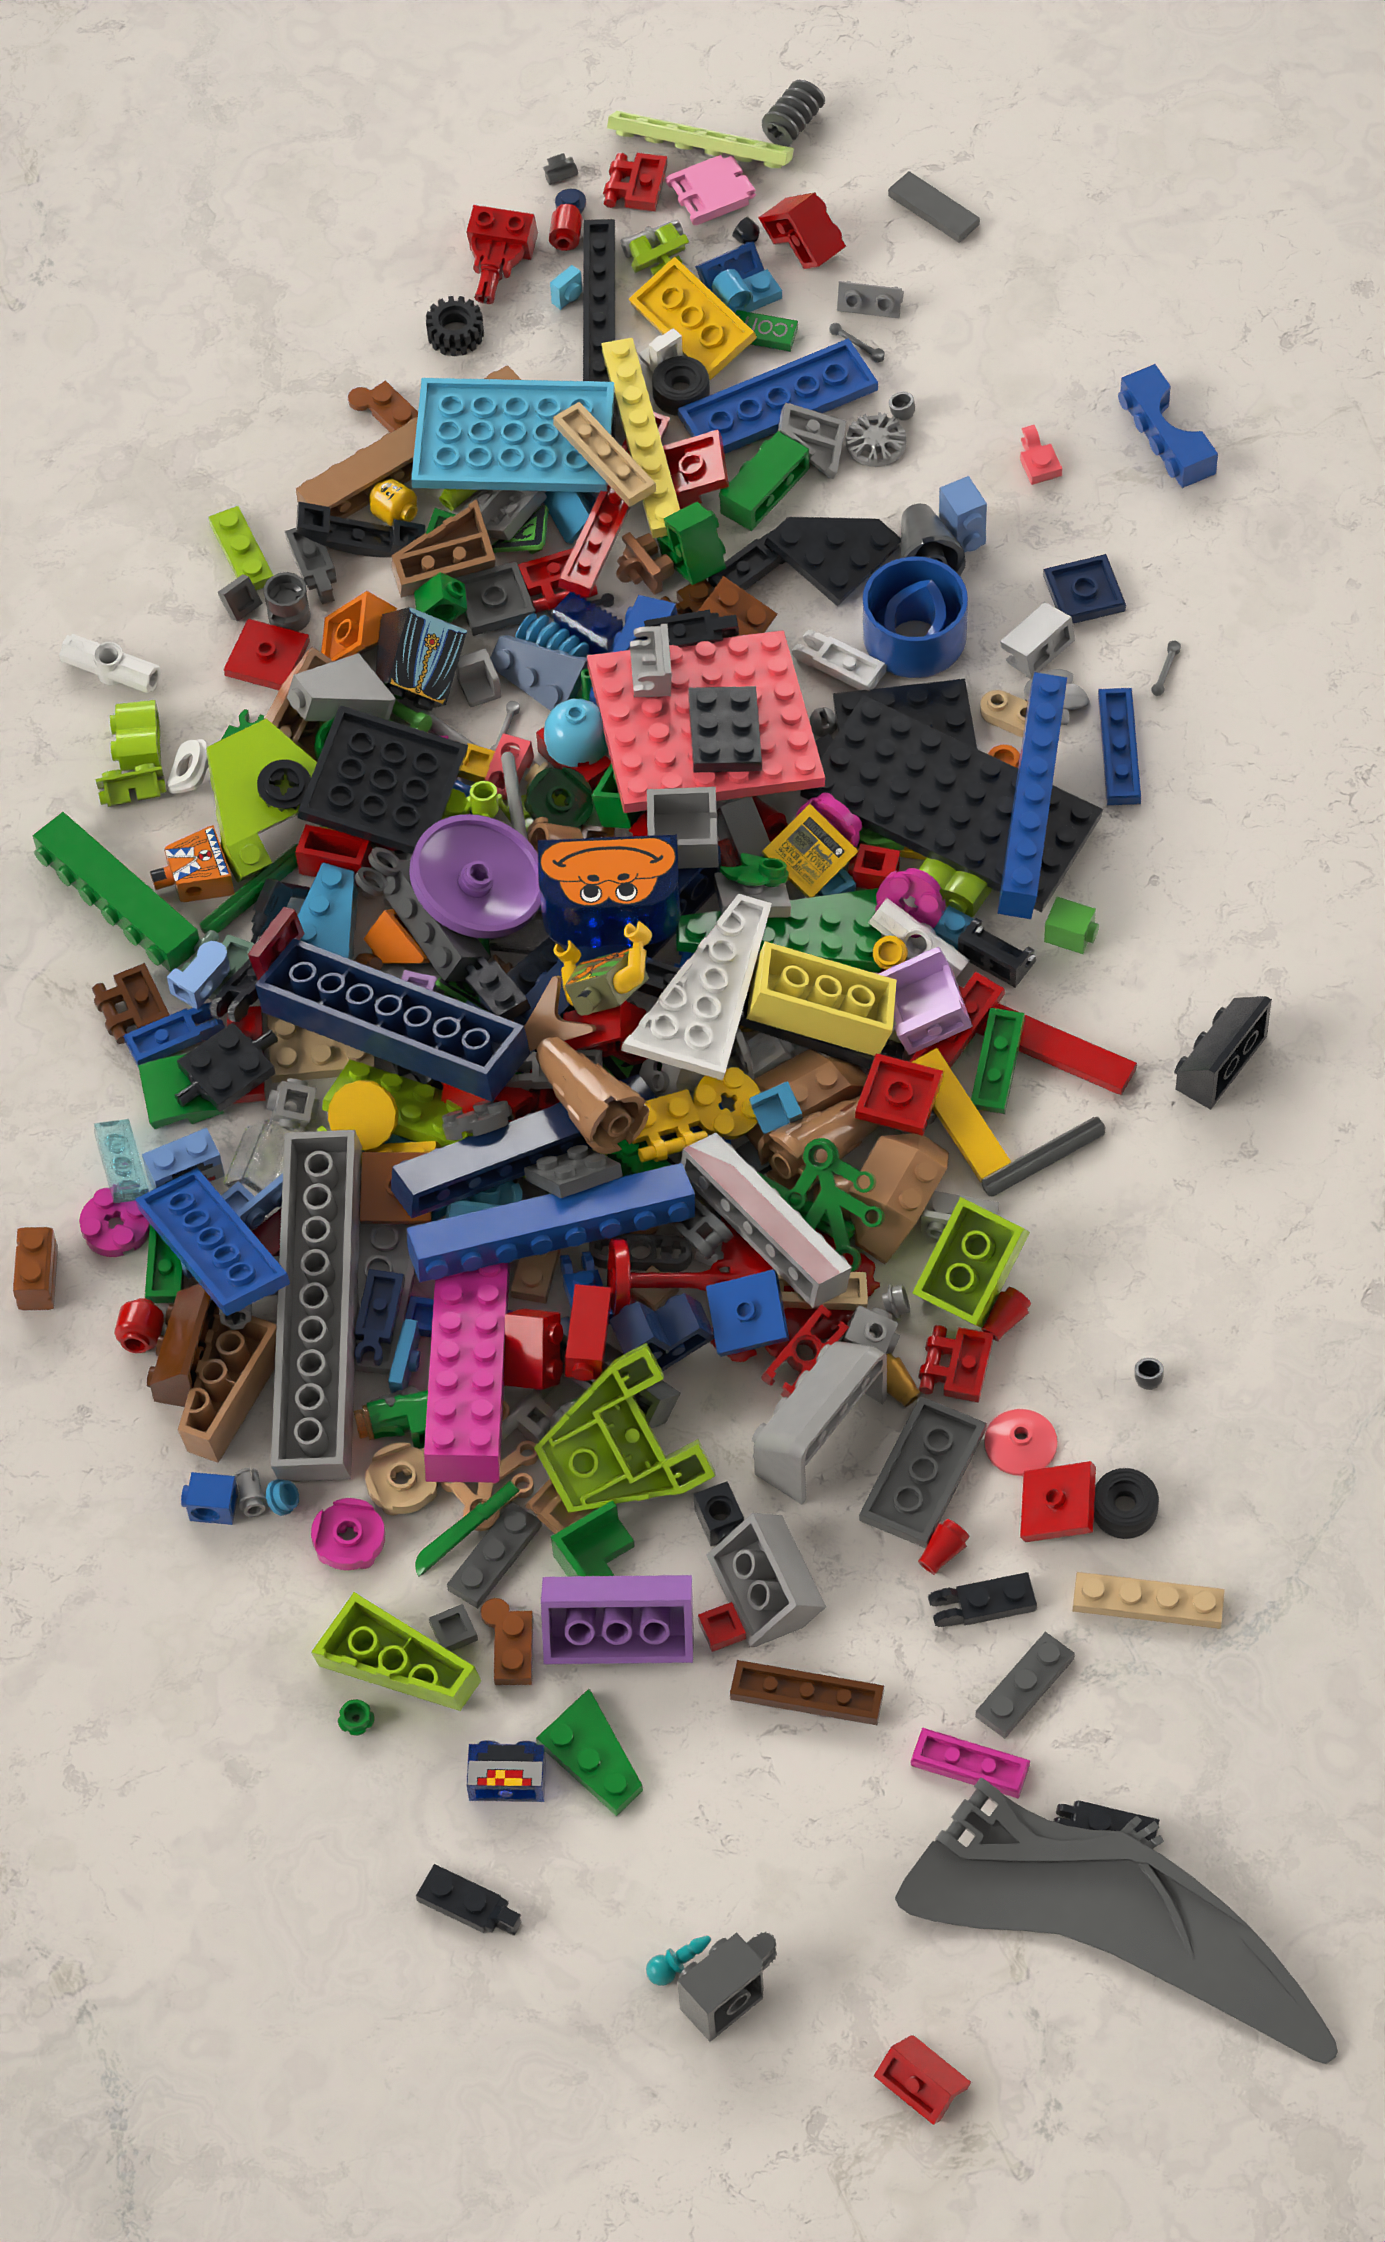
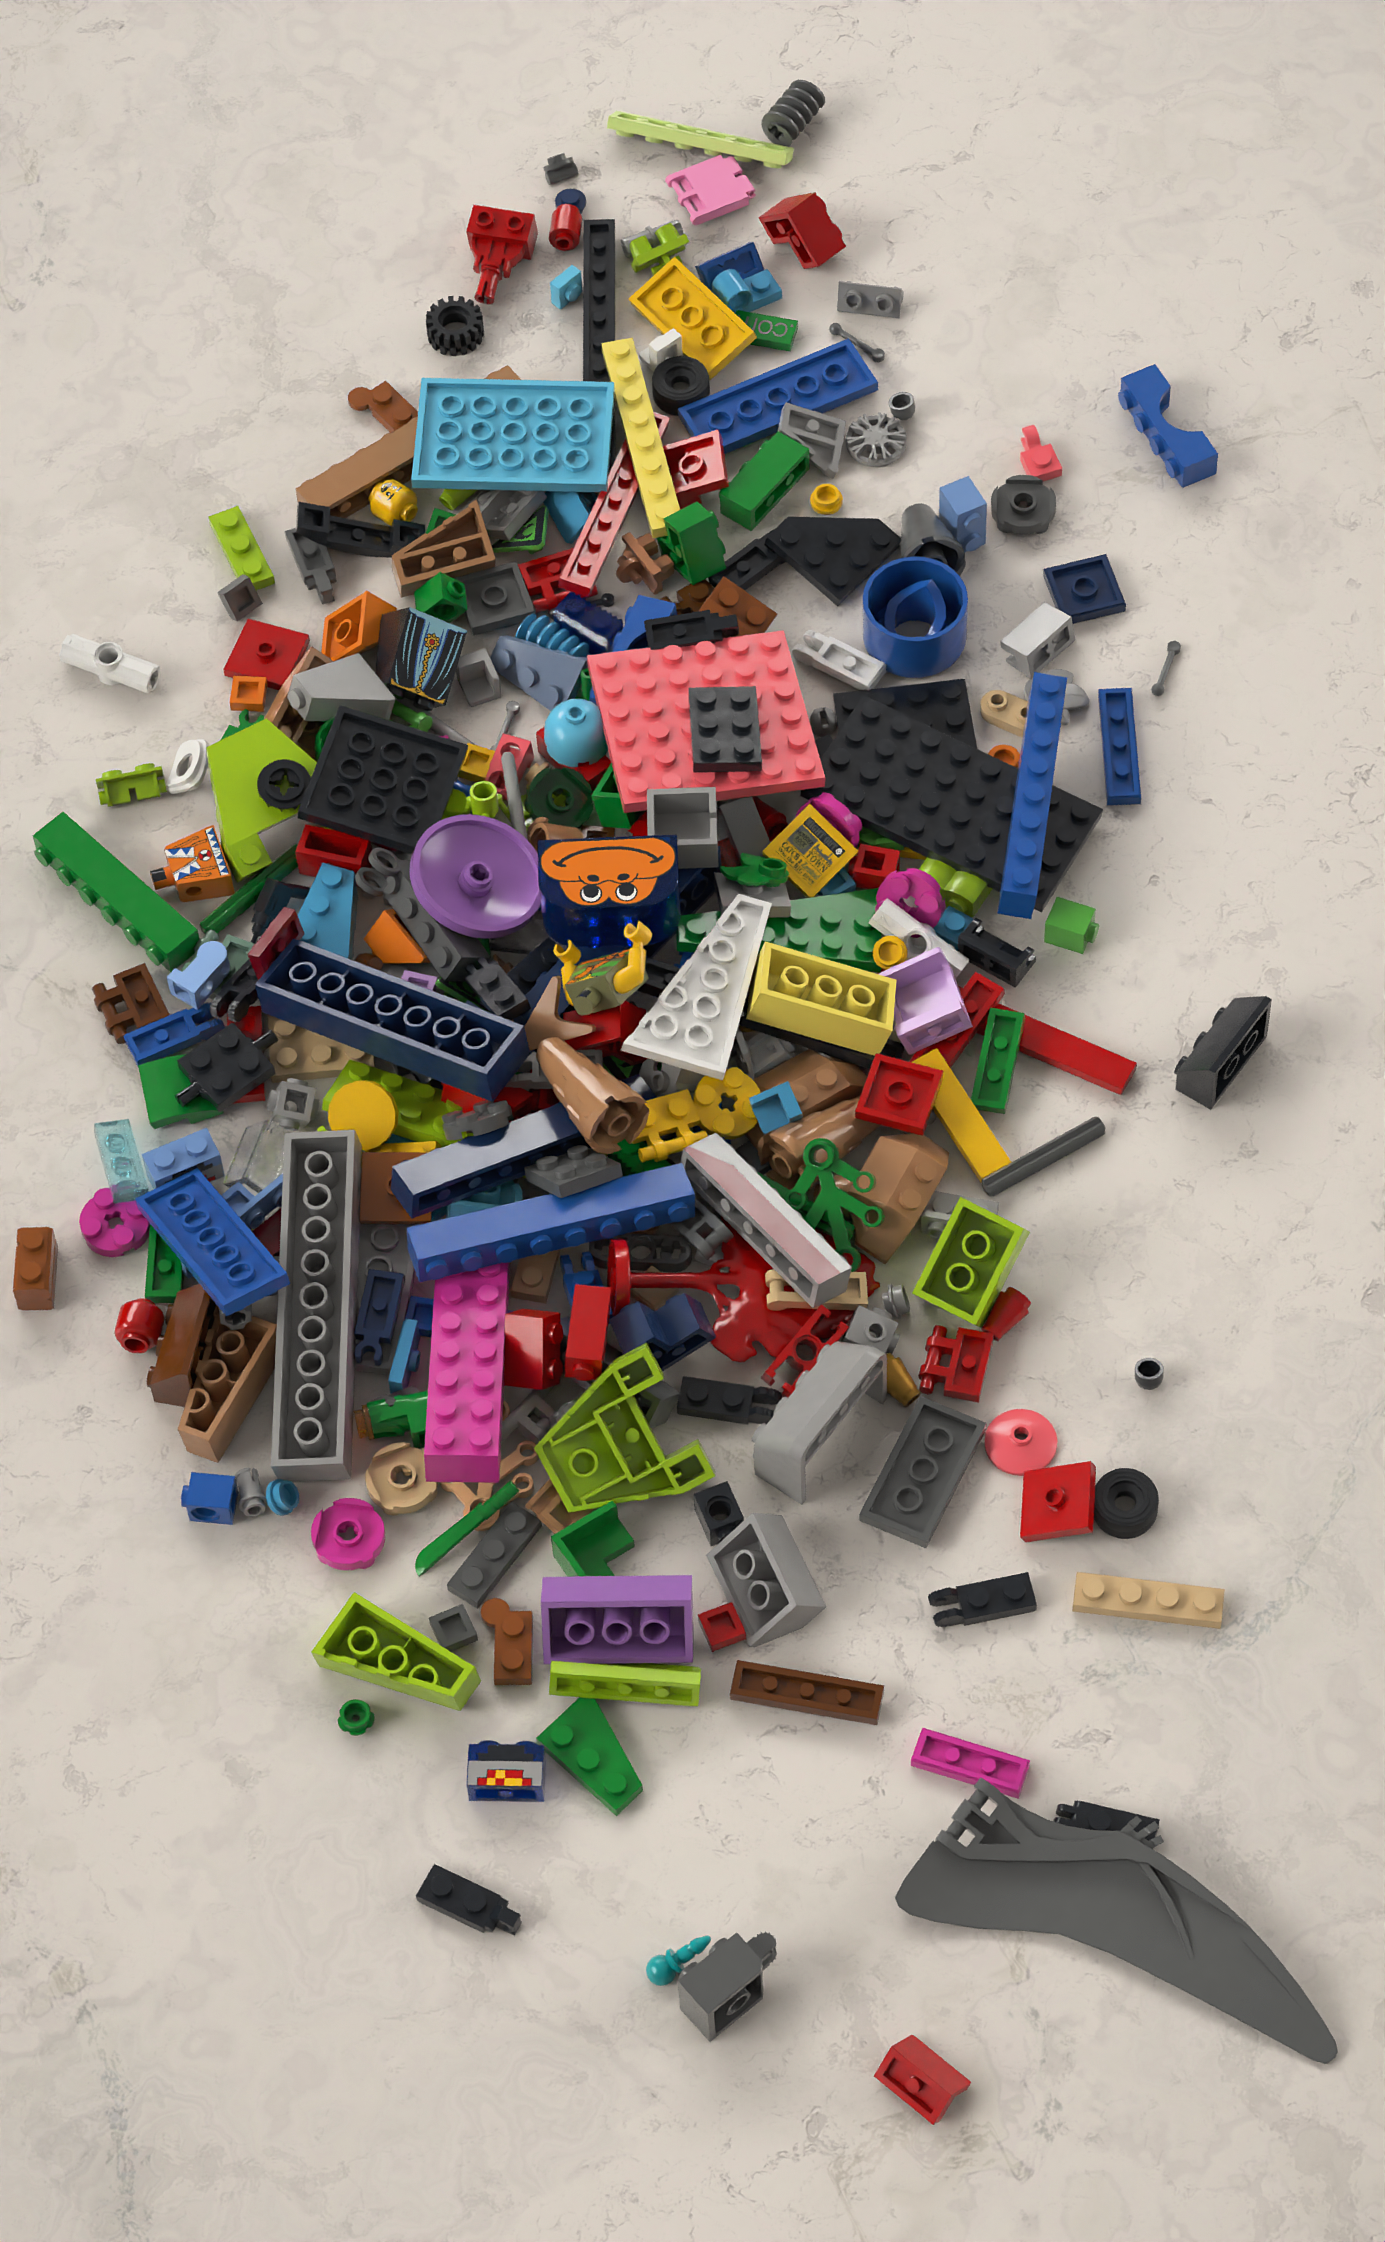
lime brick [110,700,161,771] -> none
dark grey wheel [264,572,311,632] -> none
tan plate [553,402,656,507] -> none
red plate [603,153,668,212] -> none
light grey hinge [630,624,672,697] -> none
blue plate [706,1269,789,1357] -> none
black hinge [732,217,760,244] -> none
dark grey tile [888,171,980,243] -> none
red cone [918,1519,970,1575] -> none
dark grey plate [975,1631,1075,1739] -> none
none -> orange plate [229,676,268,712]
none -> lime panel [549,1660,701,1707]
none -> black hinge [677,1376,782,1425]
none -> yellow plate [810,484,843,515]
none -> dark grey plate [991,475,1056,535]

